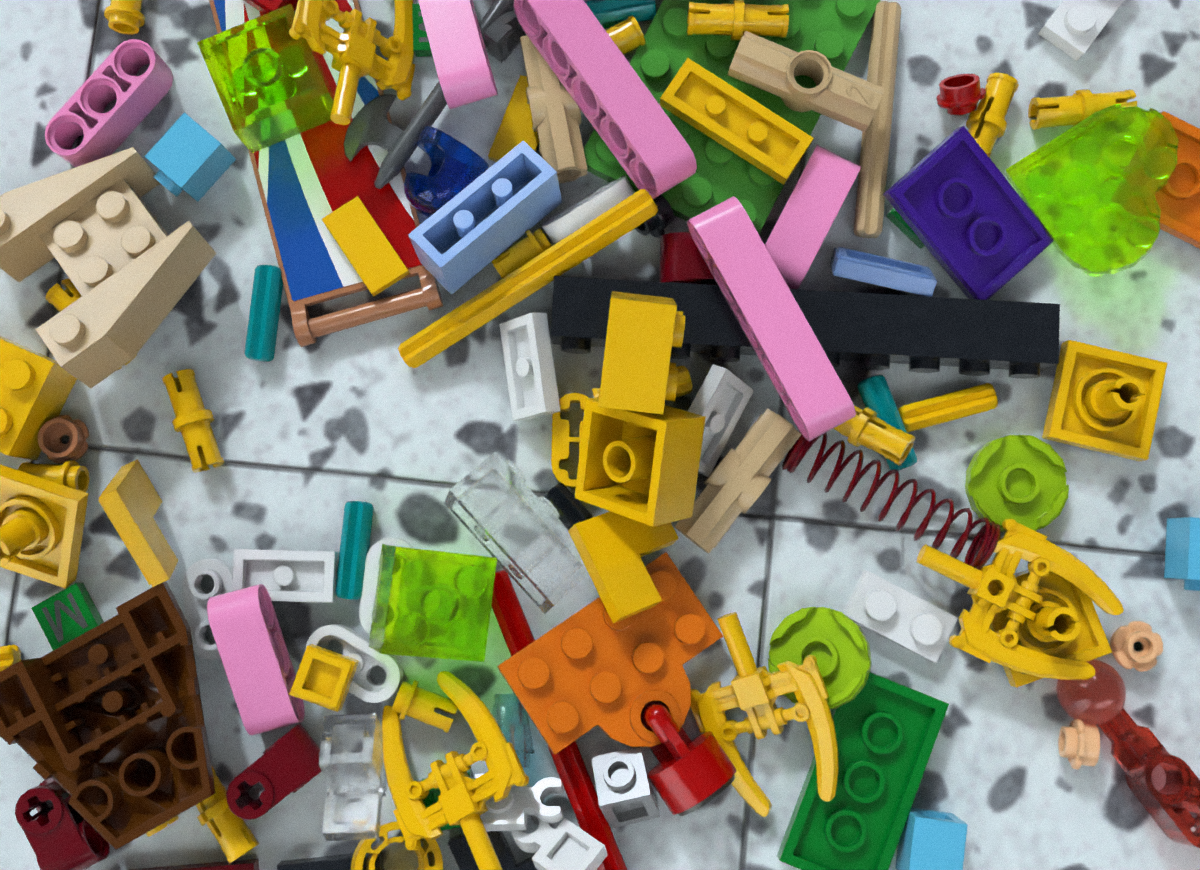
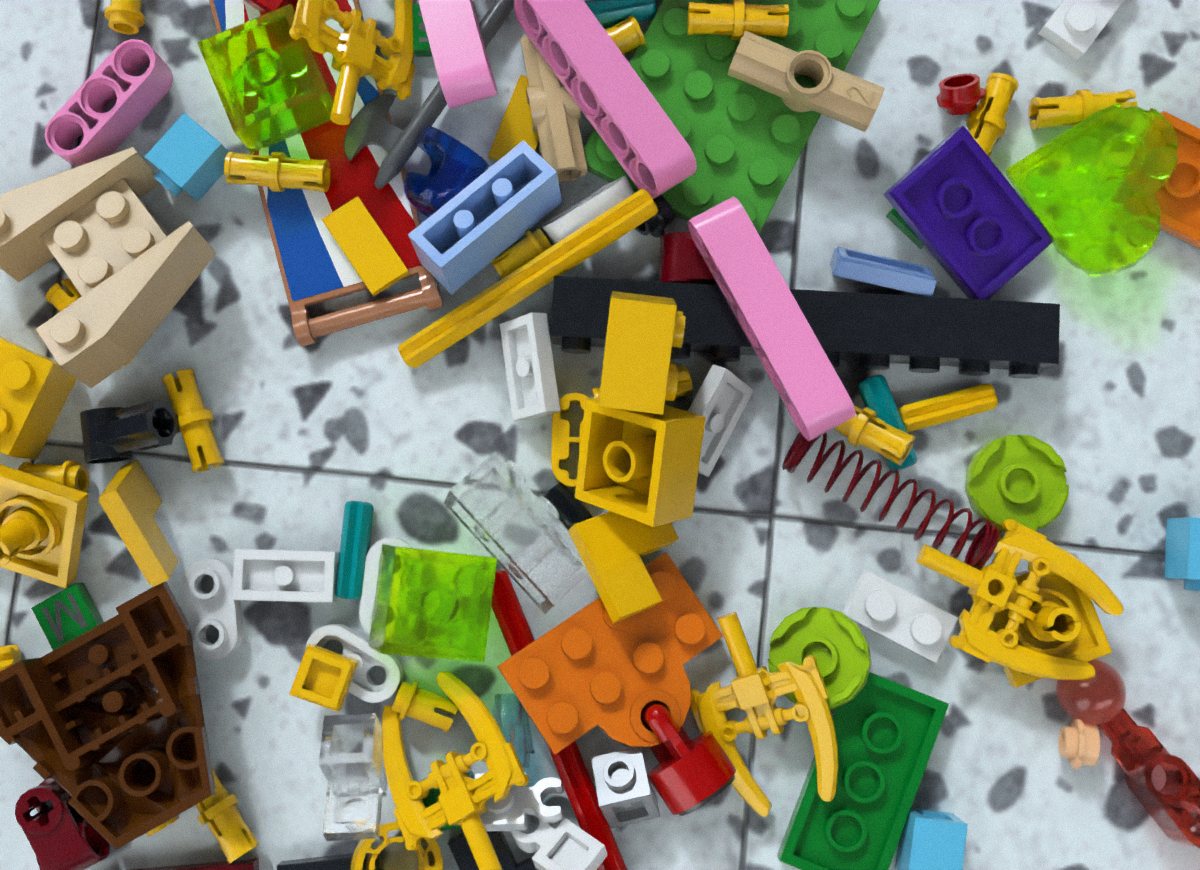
nougat plate [38,415,89,464] -> none
bright pink beam [207,584,305,736] -> none
dark red piece [226,723,331,820] -> none
teal axle [244,265,283,362] -> none
dark grey tile [484,11,526,63] -> none
yellow plate [659,58,814,185] -> none
tan piece [674,408,802,553] -> none
bright pink beam [765,145,861,289] -> none
tan axle [853,1,902,238] -> none
yellow plate [1042,340,1167,462] -> none
light nougat plate [1110,621,1163,672] -> none
none -> black piece [80,401,180,464]
none -> yellow pin [224,152,331,192]

